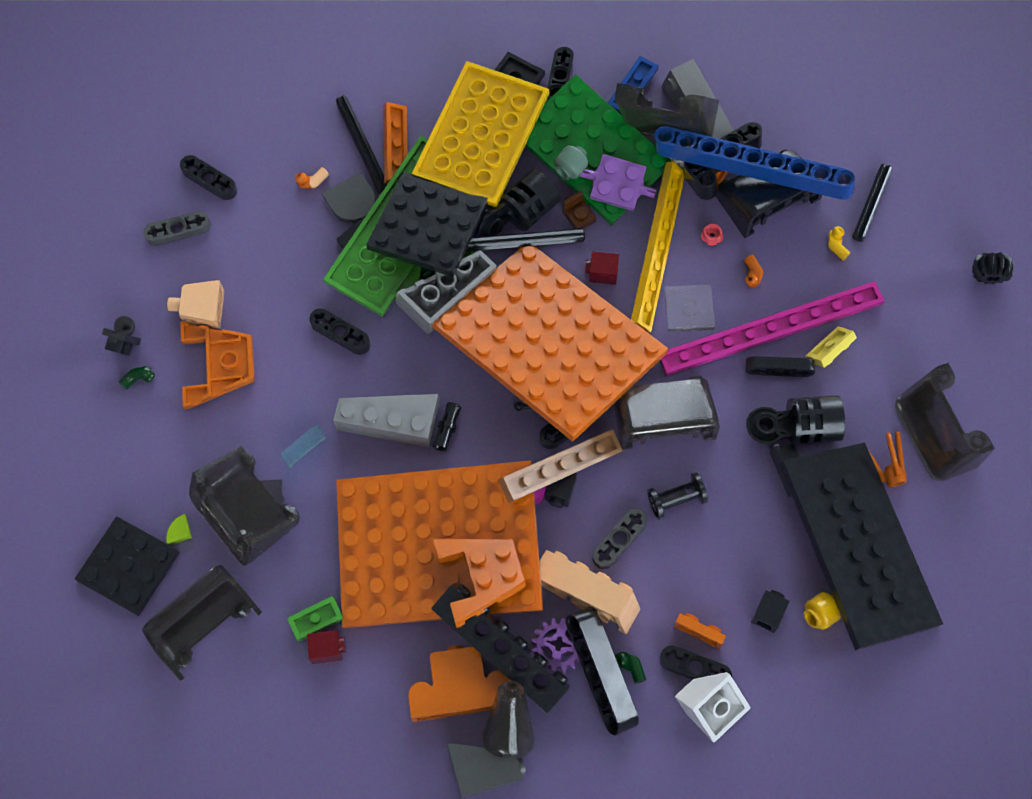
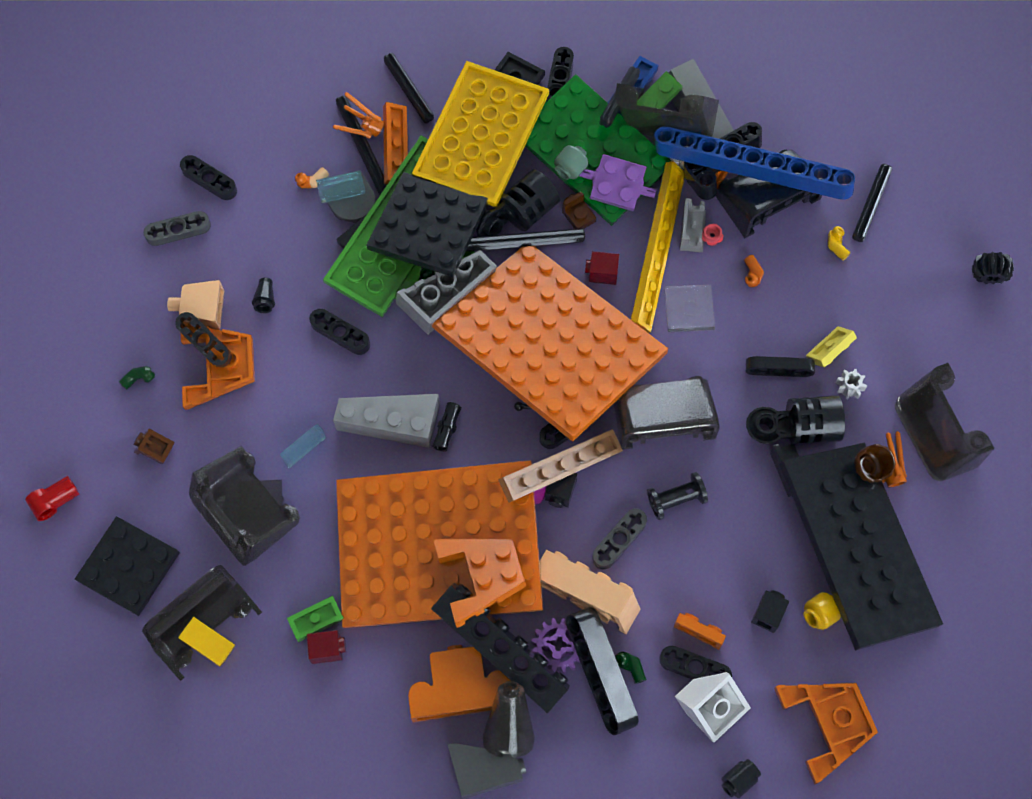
black hips [102,316,141,356] -> none
lime tile [166,514,193,546] -> none
dark pink plate [660,281,885,377] -> none
none -> red piece [25,476,80,521]
none -> reddish brown bracket [133,429,175,464]
none -> black beam [175,312,232,367]
none -> yellow tile [178,617,235,667]
none -> black cone [252,278,275,313]
none -> clear light blue tile [316,170,366,203]
none -> orange plant [333,92,384,139]
none -> black axle [384,53,434,123]
none -> black axle [599,66,640,128]
none -> bright green plate [635,71,683,120]
none -> light grey hinge [680,198,706,253]
none -> black brick [721,759,761,798]
none -> orange wing [774,683,878,785]
none -> white gear [836,369,867,400]
none -> reddish brown hair [854,444,896,483]

